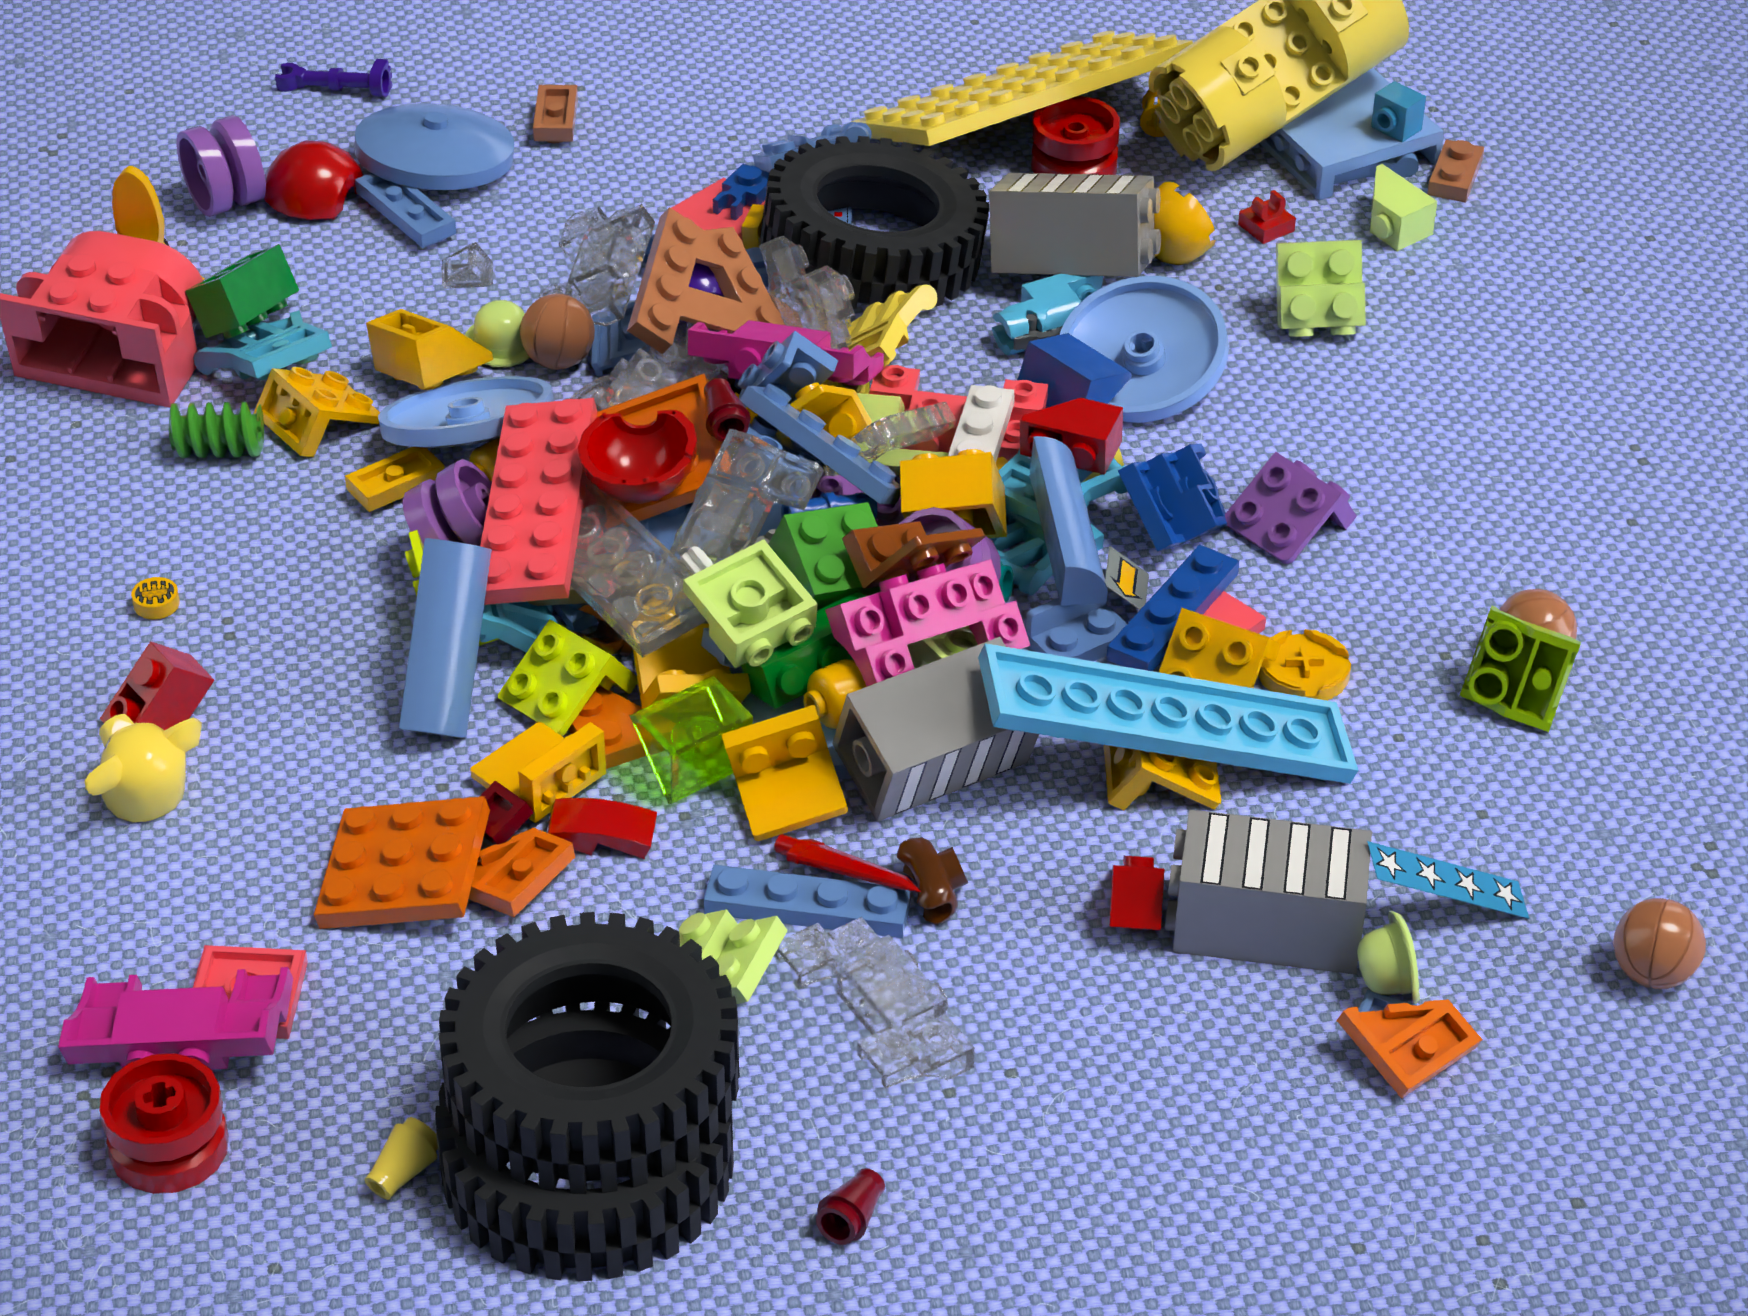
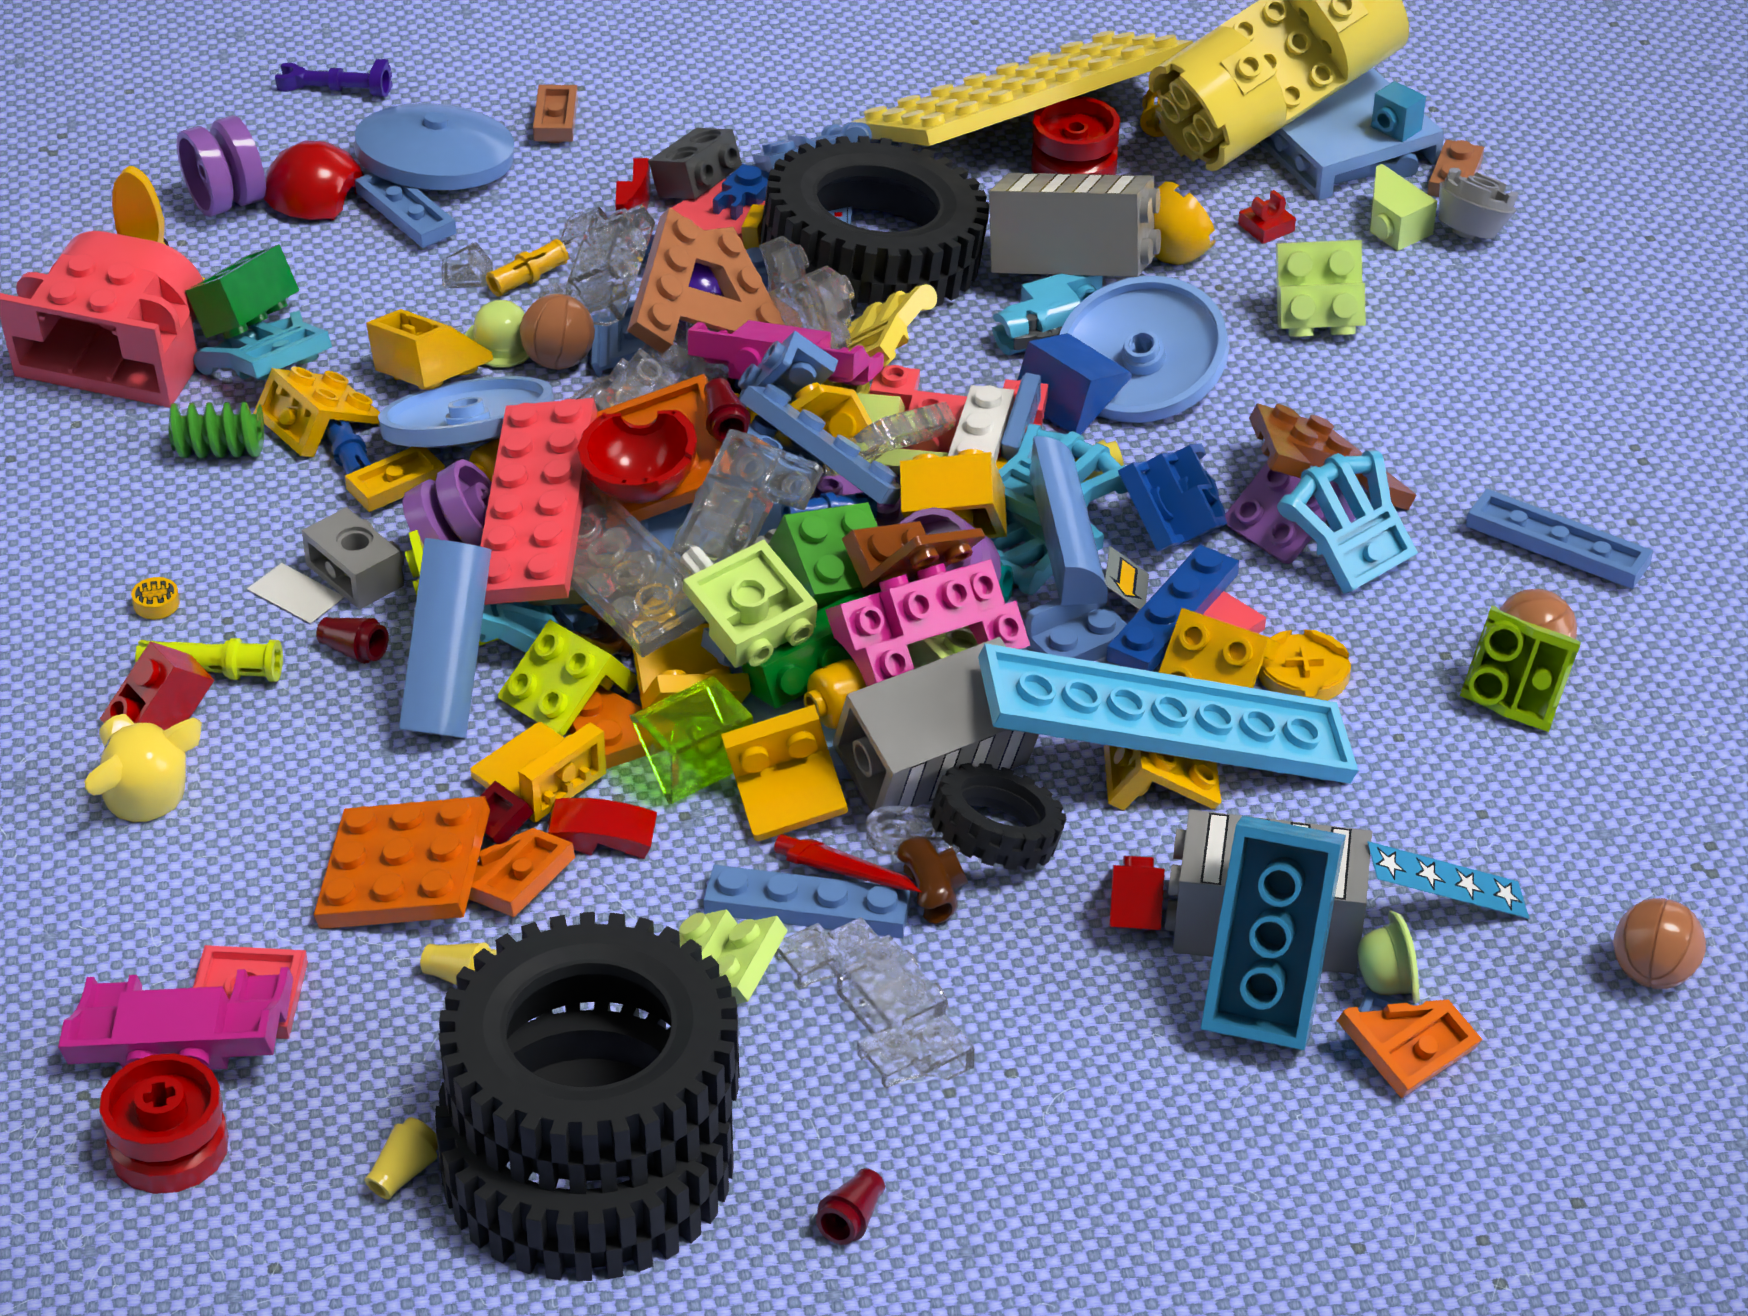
red slope [1020,398,1123,475] -> none
none -> neon yellow pin [135,638,283,682]
none -> white sticker [247,563,345,624]
none -> light grey brick [302,507,404,610]
none -> dark red cone [316,617,389,664]
none -> blue pin [324,419,371,474]
none -> light yellow cone [420,942,497,985]
none -> yellow pin [486,239,569,297]
none -> red slope [615,158,651,238]
none -> dark grey brick [648,128,742,199]
none -> clear plate [866,806,960,855]
none -> black tyre [929,763,1066,870]
none -> medium blue tile [1001,373,1041,461]
none -> dark azure brick [1201,815,1346,1050]
none -> dark orange wing [1249,403,1417,510]
none -> medium azure plate [1277,450,1418,594]
none -> light grey cone [1438,168,1519,239]
none -> medium blue plate [1466,489,1653,589]

